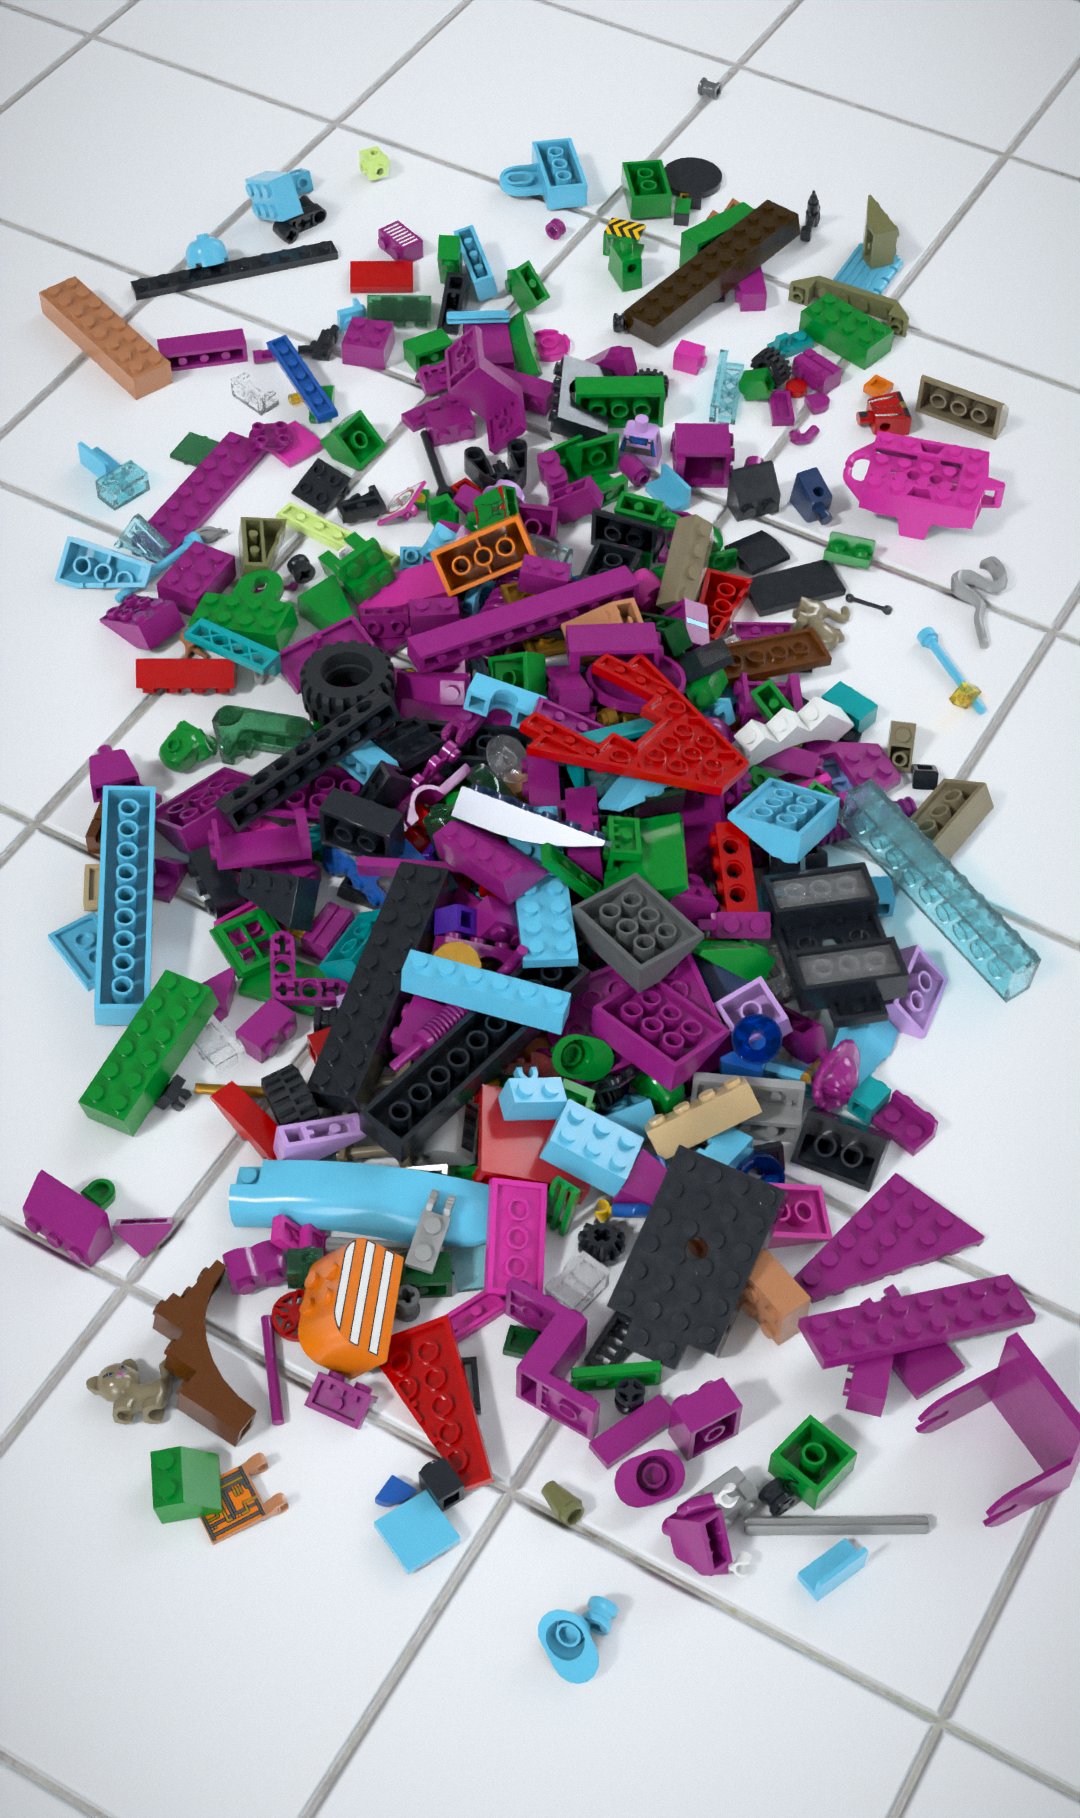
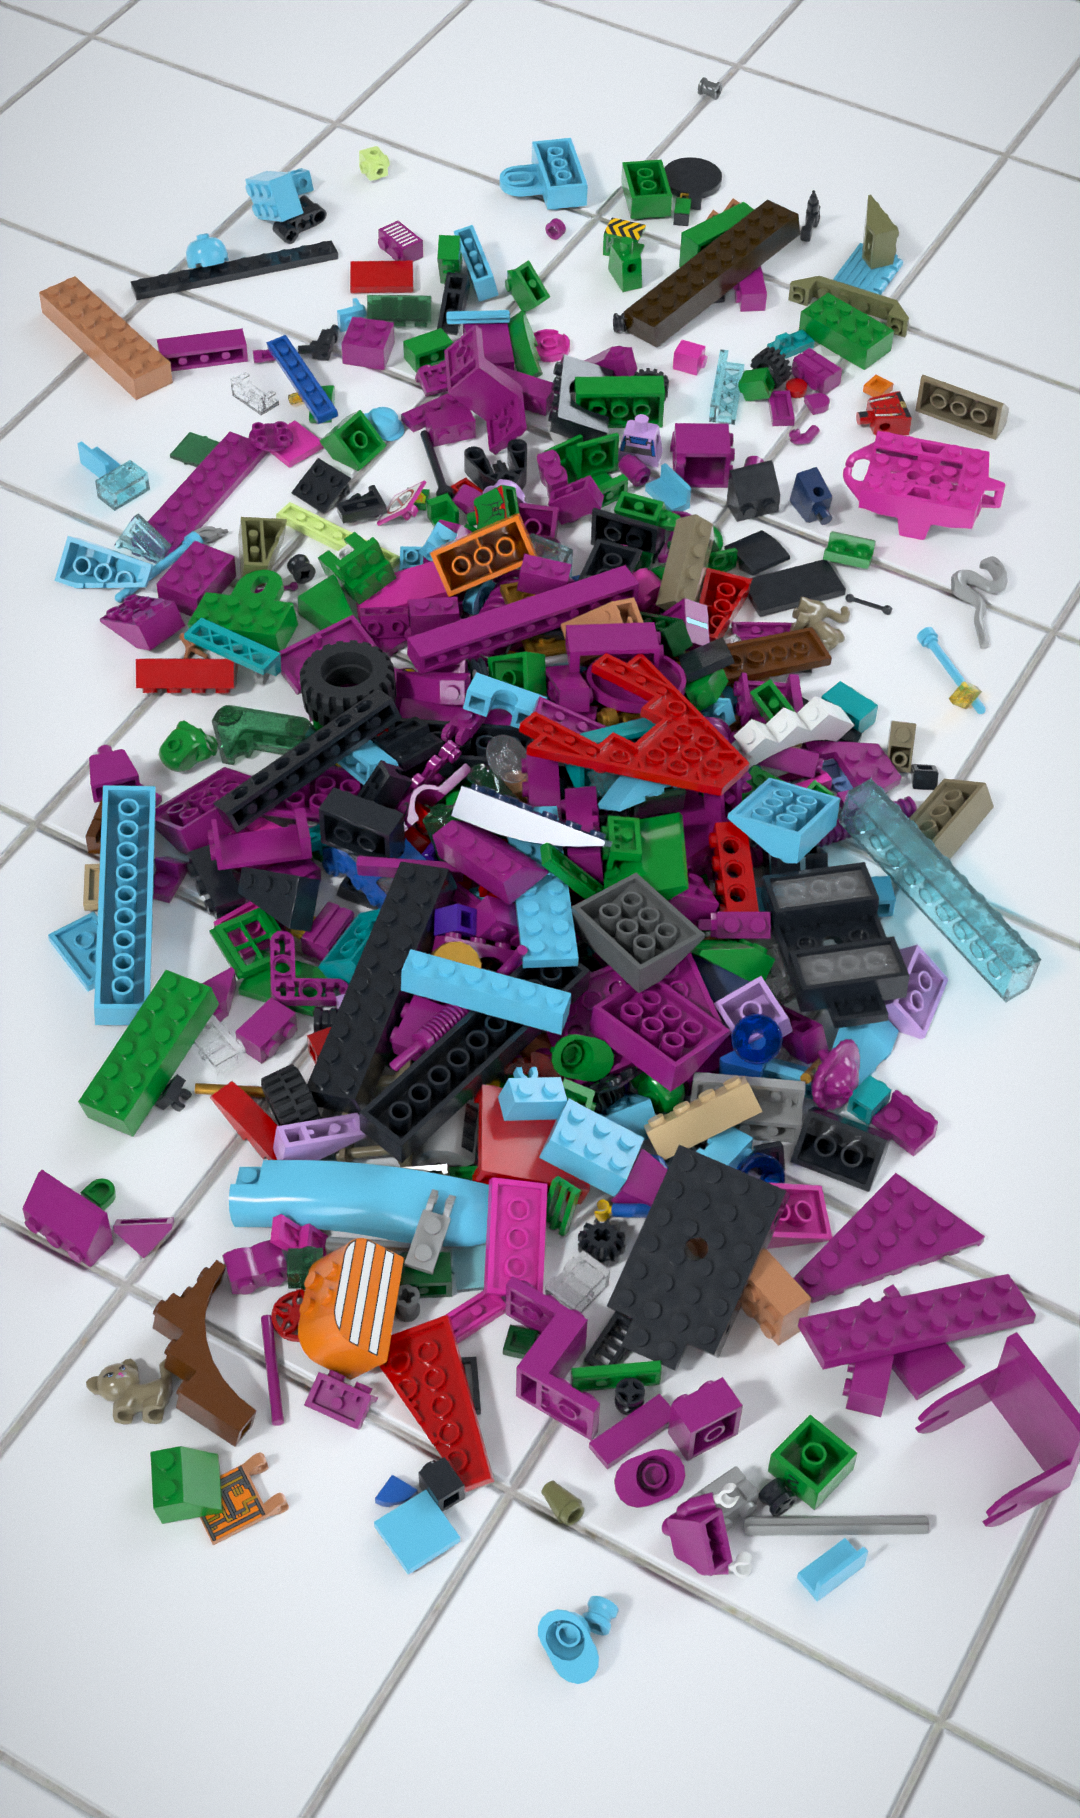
none -> medium azure piece [364,407,405,441]

